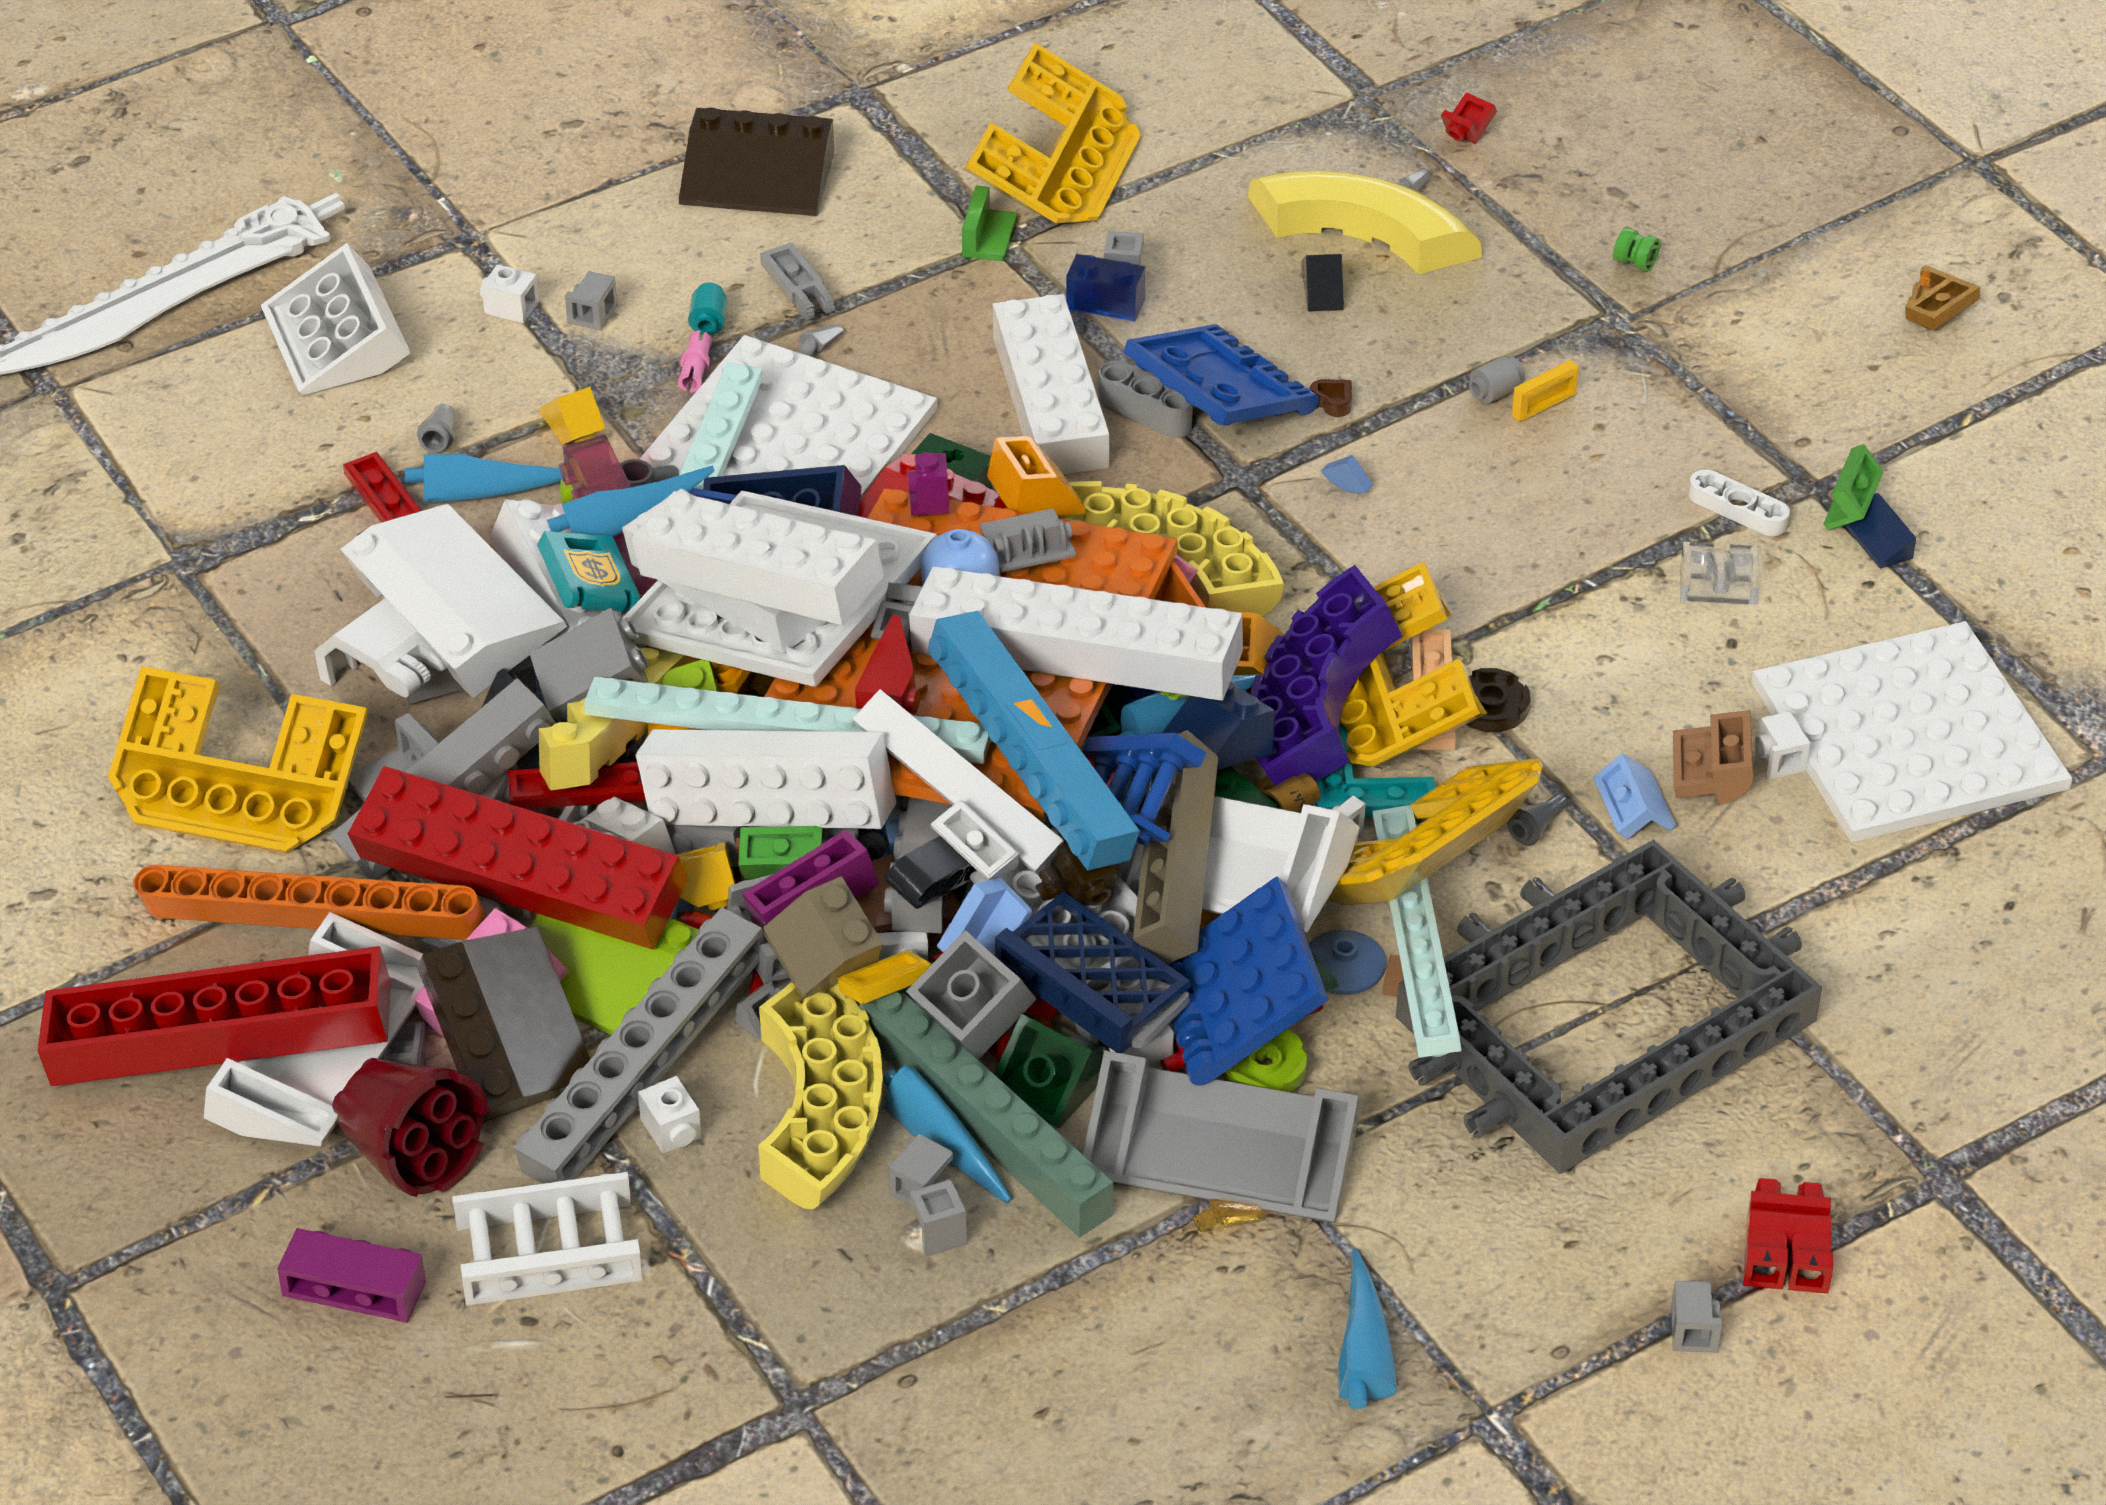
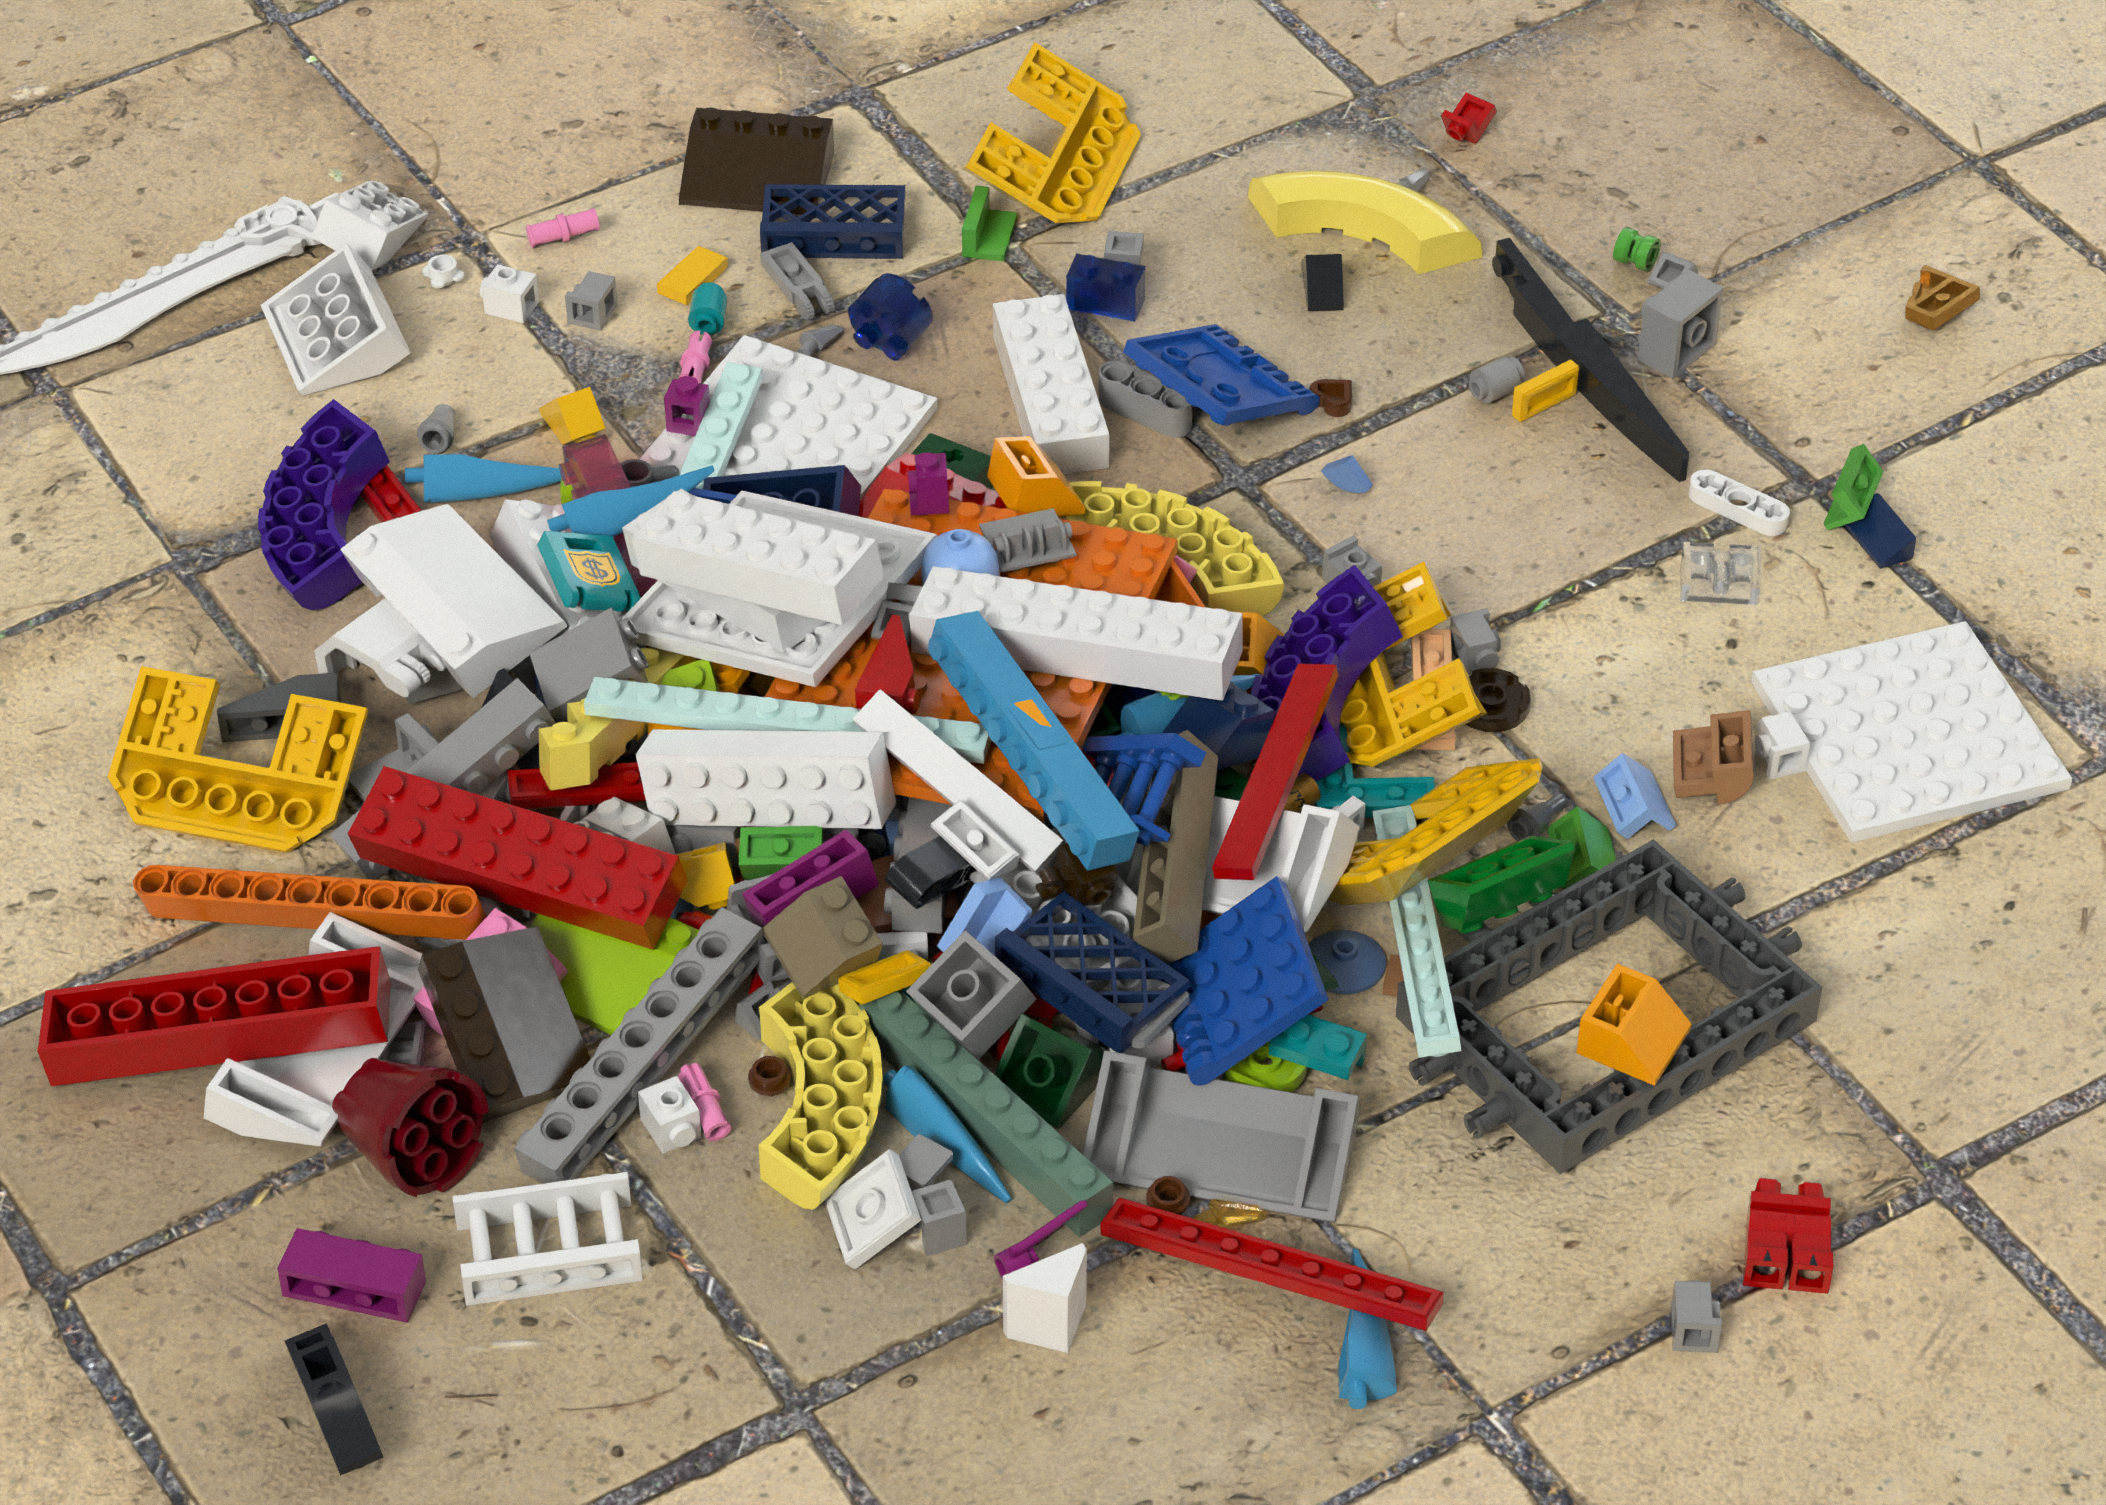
none -> dark grey slope [217,672,342,742]
none -> dark purple brick [258,399,390,610]
none -> black slope [284,1323,384,1476]
none -> white slope [311,181,429,270]
none -> white plate [422,255,464,288]
none -> bright pink pin [526,208,600,248]
none -> yellow tile [657,245,728,305]
none -> magenta brick [664,376,710,436]
none -> bright pink axle [678,1063,731,1141]
none -> reddish brown plate [748,1056,791,1096]
none -> dark blue fence [760,184,906,259]
none -> white tile [825,1149,921,1269]
none -> clear blue brick [848,273,933,361]
none -> magenta plant [994,1200,1087,1279]
none -> white slope [1003,1243,1087,1353]
none -> red tile [1100,1197,1444,1331]
none -> reddish brown plate [1146,1176,1190,1215]
none -> red tile [1212,664,1338,880]
none -> teal bracket [1269,1014,1367,1080]
none -> light grey brick [1322,535,1382,587]
none -> green slope [1427,835,1575,933]
none -> light grey brick [1450,608,1501,675]
none -> black slope [1492,237,1690,482]
none -> bright green panel [1547,806,1616,889]
none -> light orange slope [1576,963,1691,1086]
none -> light grey brick [1638,269,1723,379]
none -> light grey slope [1647,251,1698,289]

